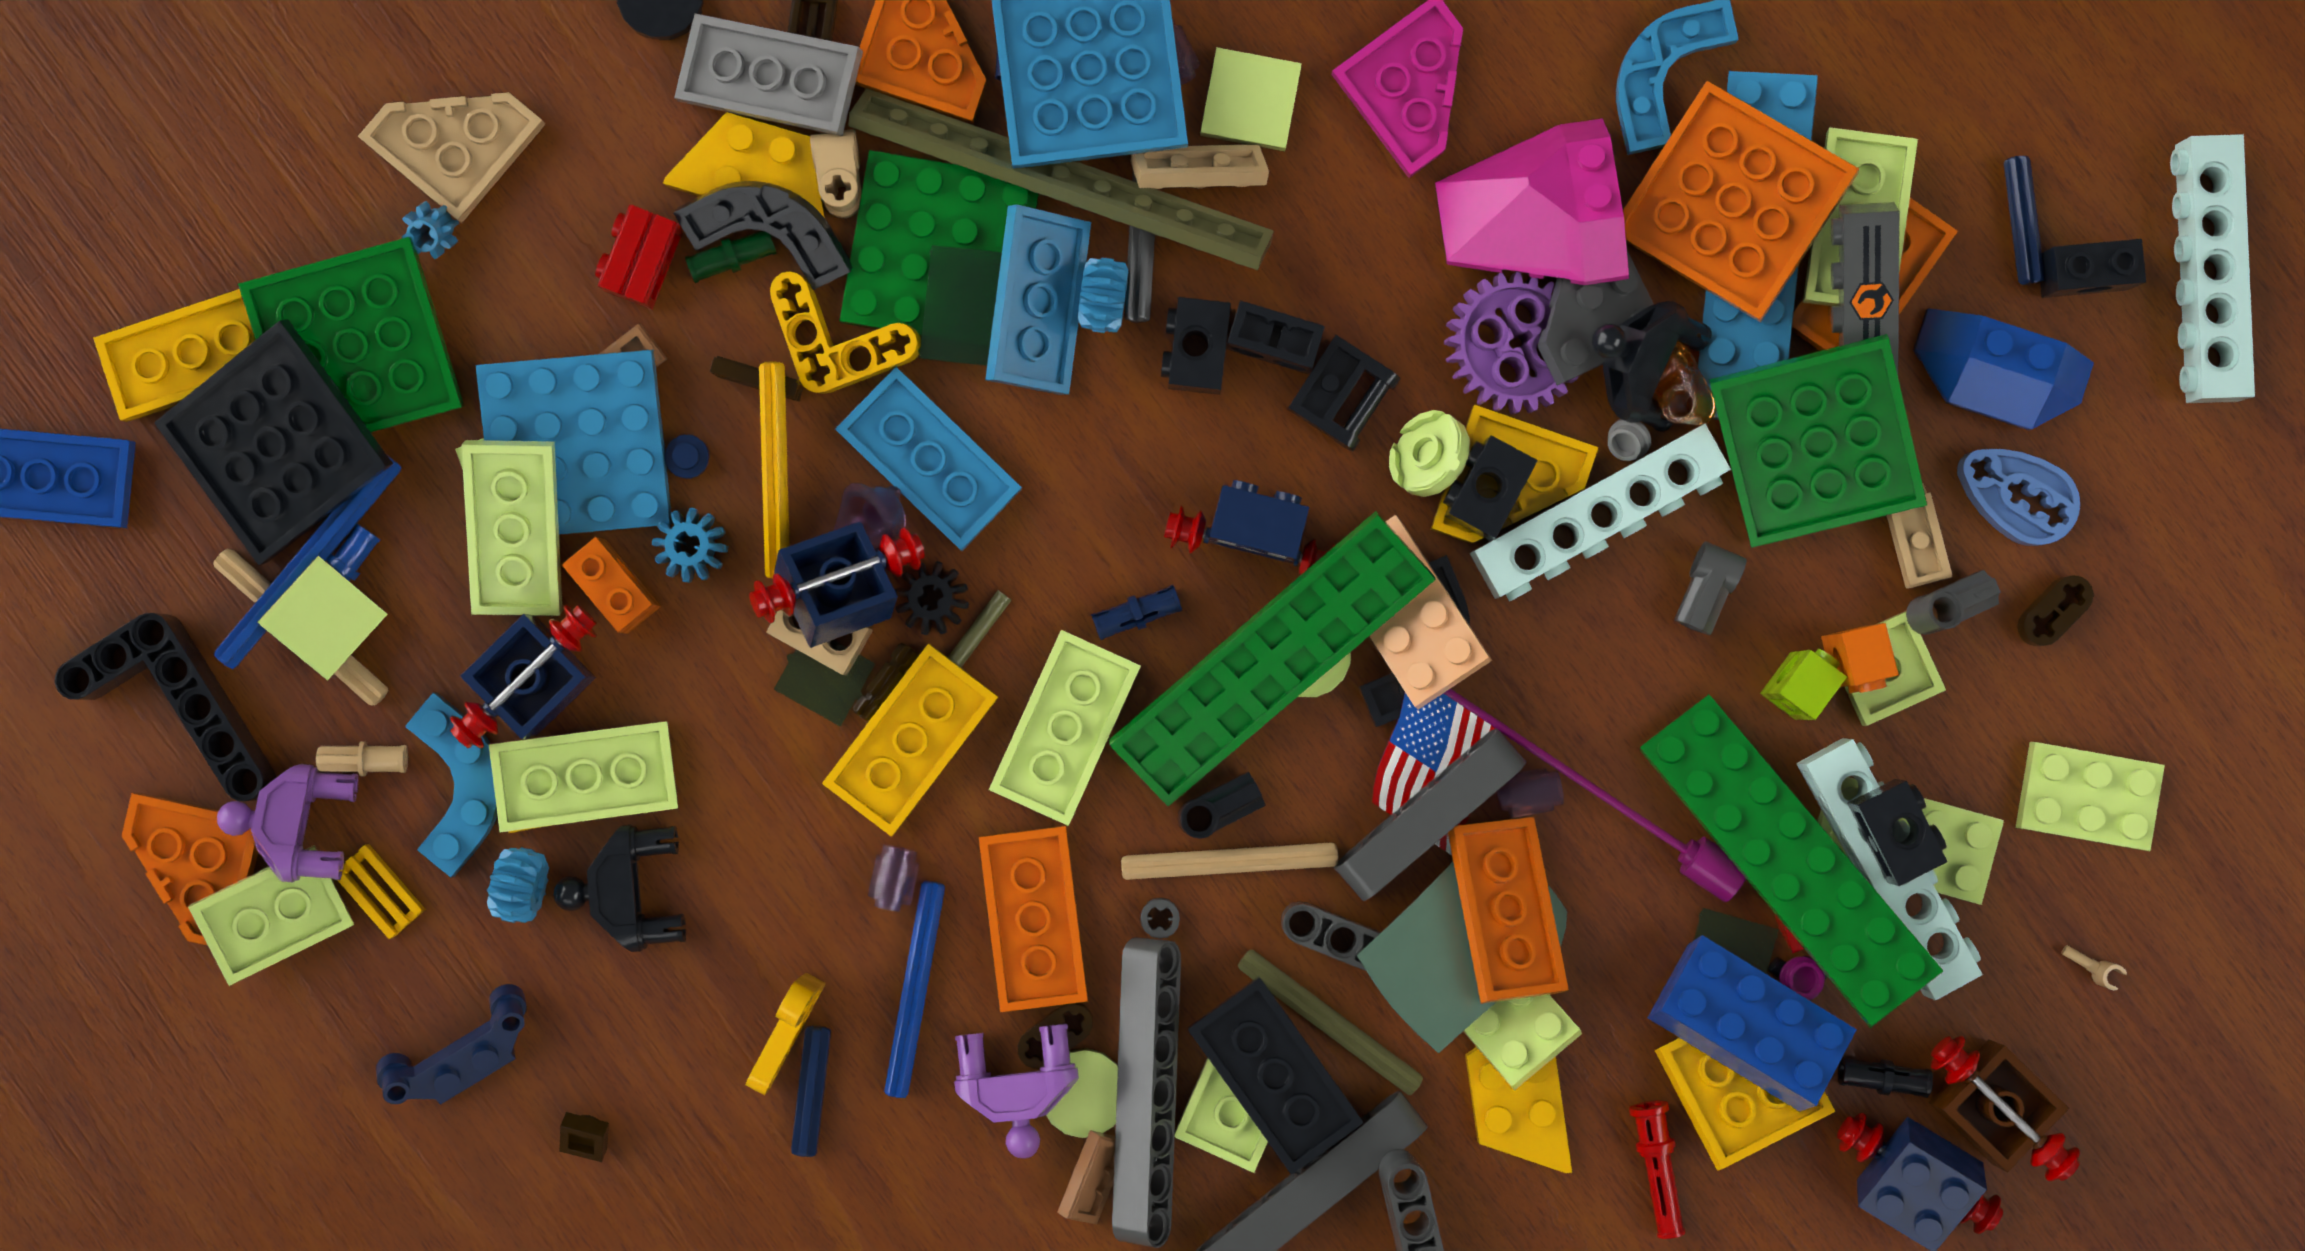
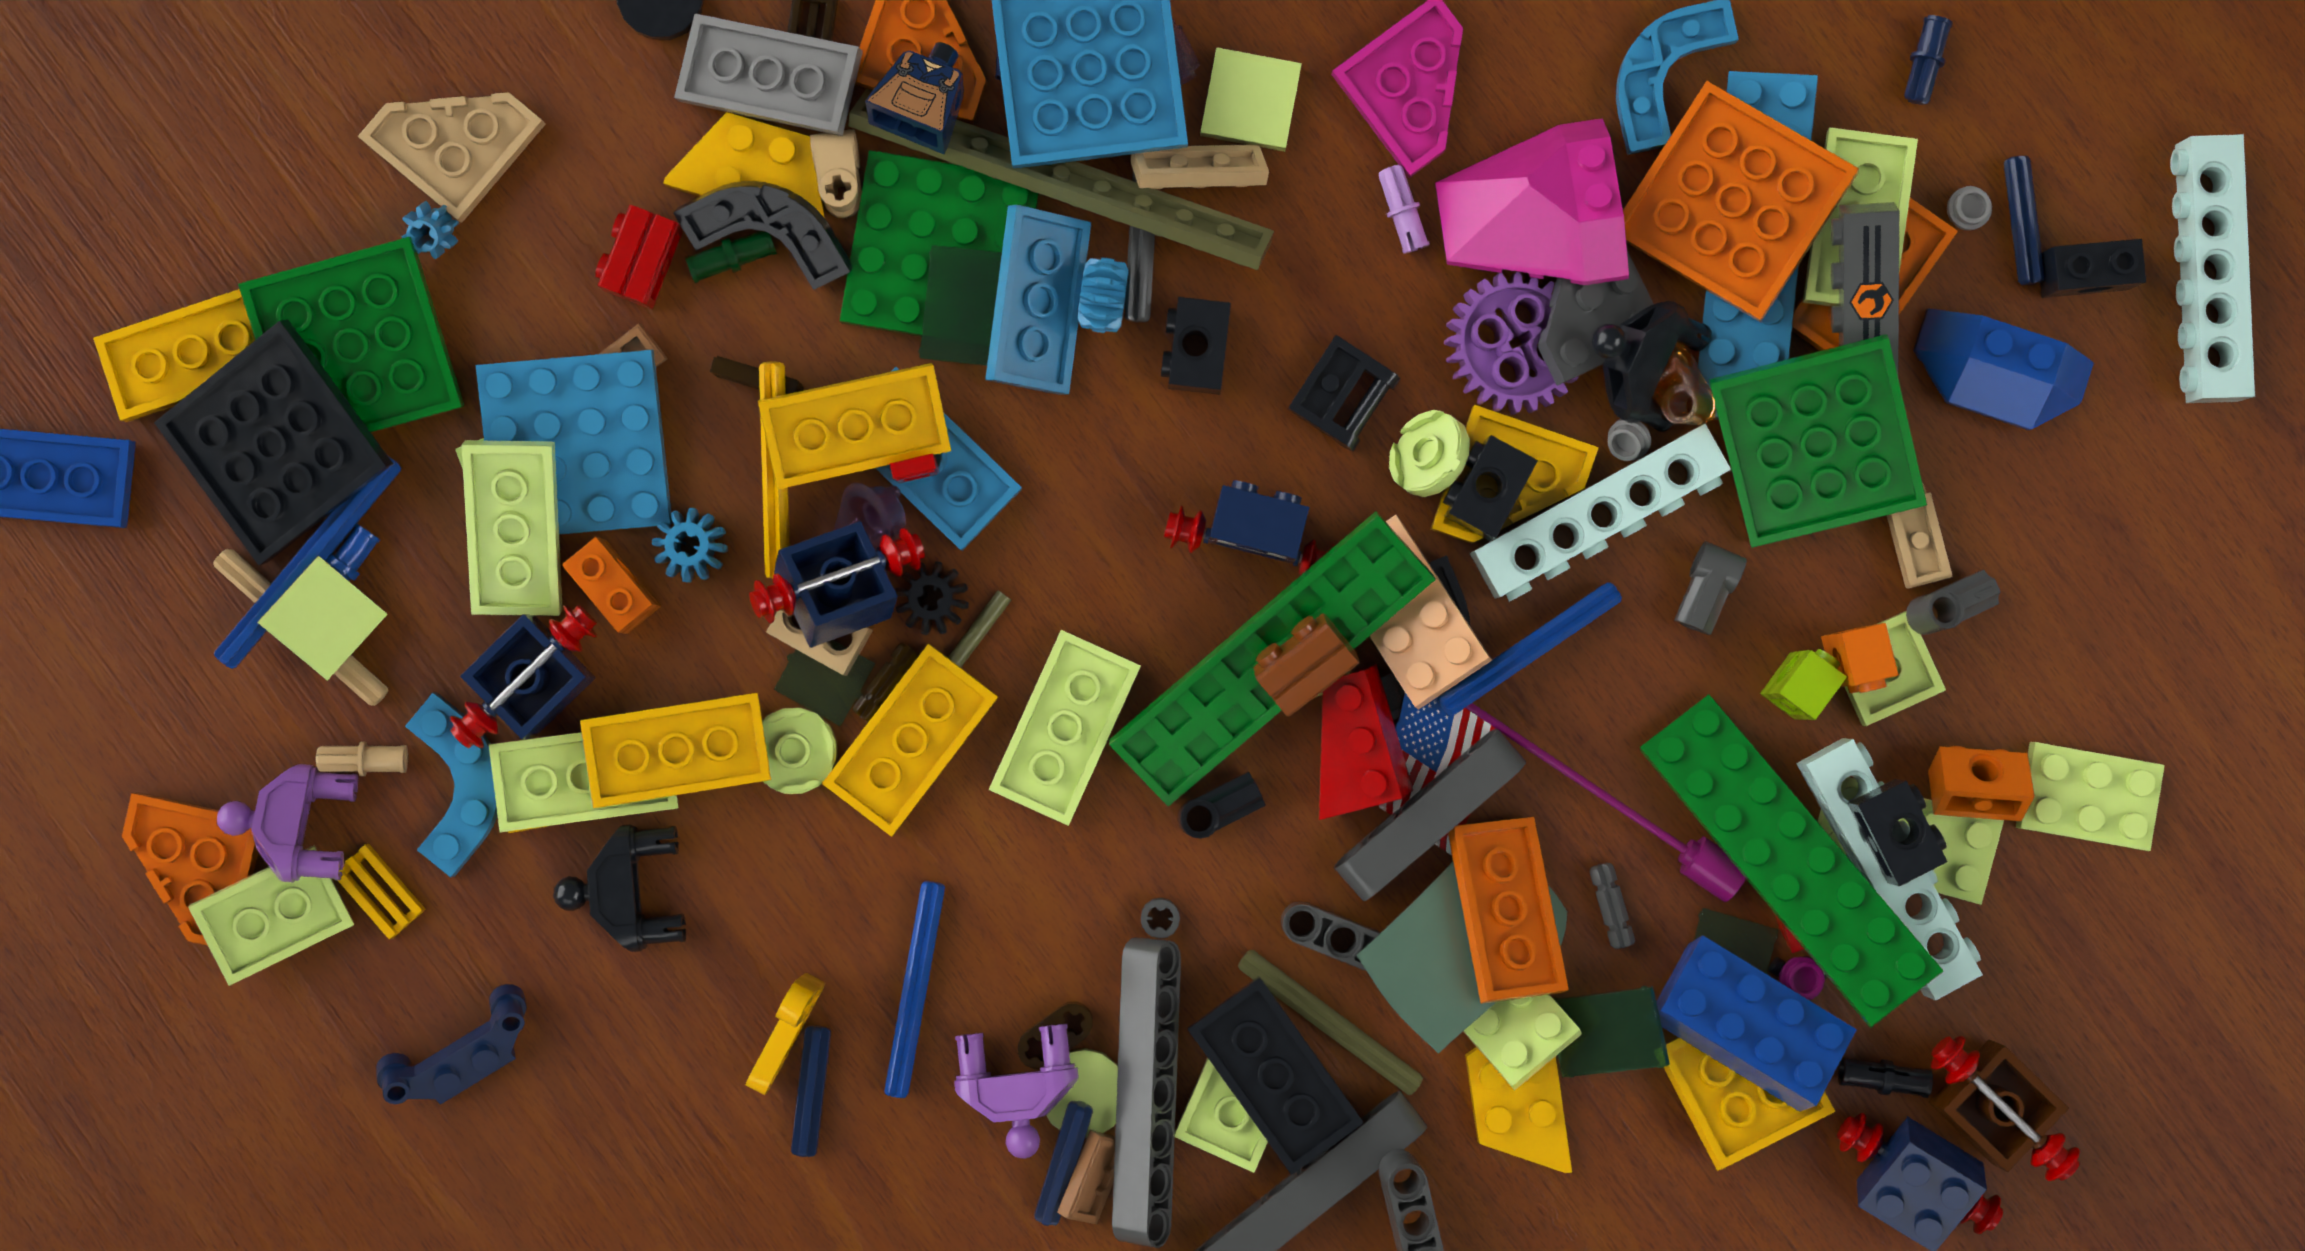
black beam [55,613,277,801] -> none
dark azure gear [487,847,549,923] -> none
dark brown plate [559,1112,609,1162] -> none
dark blue plate [665,435,710,479] -> none
yellow beam [770,271,922,394] -> none
clear purple brick [868,844,920,911] -> none
orange plate [979,826,1088,1012] -> none
dark blue pin [1091,585,1183,641] -> none
tan axle [1121,843,1338,880] -> none
black brick [1226,300,1325,374] -> none
brick [1497,768,1564,818] -> none
red pin [1629,1100,1686,1239] -> none
medium blue piece [1957,449,2080,546] -> none
dark brown beam [2017,575,2094,646] -> none
tan hand [2061,945,2127,991] -> none
none -> yellow plate [580,693,771,808]
none -> yellow plate [758,363,951,489]
none -> yellowish green tile [762,708,838,794]
none -> torso [865,42,964,154]
none -> red tile [890,453,939,484]
none -> dark blue axle [1034,1100,1093,1226]
none -> dark orange brick [1253,613,1360,717]
none -> red wedge [1319,664,1413,820]
none -> lavender axle [1379,165,1430,254]
none -> blue axle [1438,582,1622,716]
none -> clear green piece [1553,986,1670,1078]
none -> dark grey axle [1589,862,1635,949]
none -> dark blue axle [1904,15,1953,105]
none -> orange brick [1928,746,2034,821]
none -> light grey plate [1947,186,1992,231]

